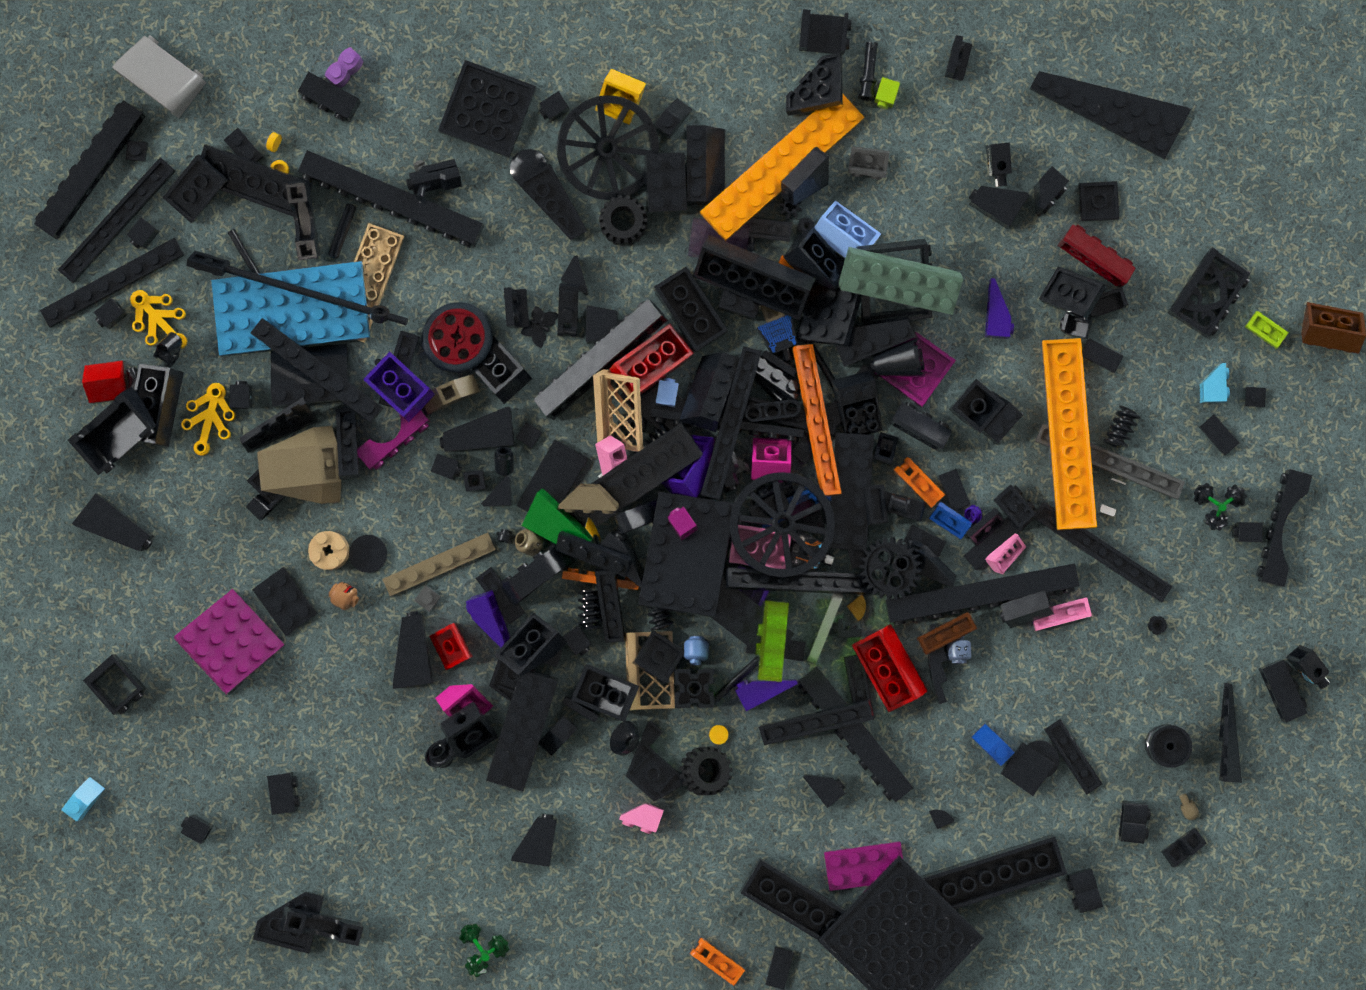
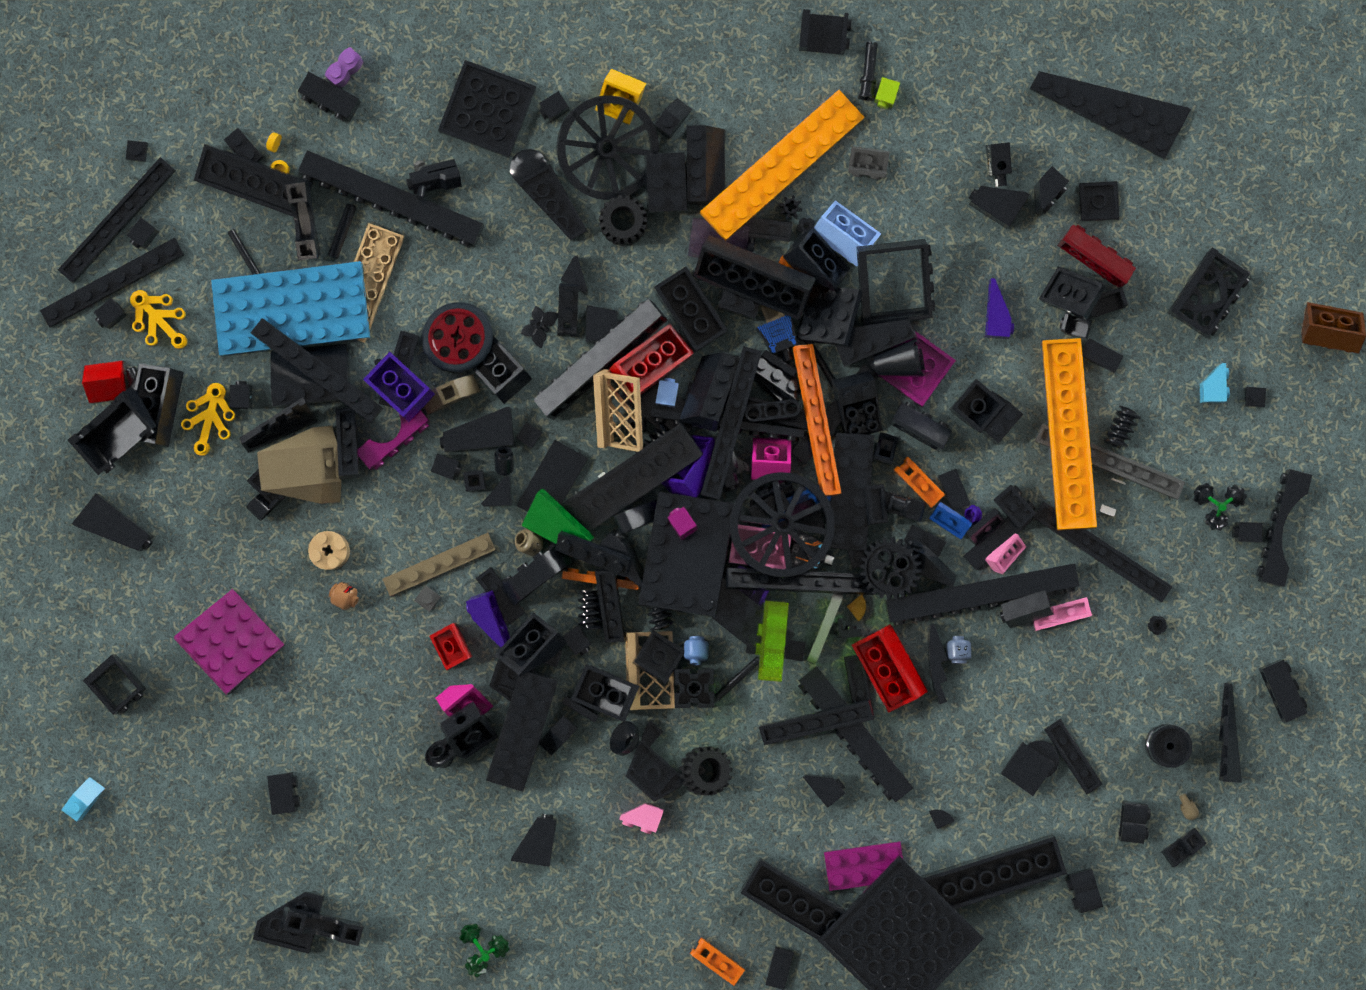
black brick [34,100,146,239] -> none
light grey windscreen [112,35,206,119] -> none
black piece [153,332,182,368] -> none
black plate [162,154,228,223] -> none
black brick [181,814,214,844] -> none
black bar [187,251,408,326] -> none
black plate [252,567,318,636] -> none
black tile [349,535,388,573] -> none
black slope [393,611,433,689] -> none
black plate [496,529,515,544] -> none
black bracket [504,287,529,329] -> none
dark tan slope [559,483,619,514] -> none
yellow sticker [585,517,601,545] -> none
bright pink slope [595,435,627,475] -> none
yellow tile [709,725,728,744] -> none
dark purple slope [735,679,798,711] -> none
black slope [781,147,829,206] -> none
black plate [786,52,843,116] -> none
sand green brick [839,247,964,315] -> none
reddish brown tile [917,612,977,655] -> none
black bracket [945,35,972,81] -> none
blue slope [972,724,1015,766] -> none
black tile [1199,414,1239,456] -> none
lime plate [1245,311,1289,349] -> none
black torso [1286,645,1330,689] -> none

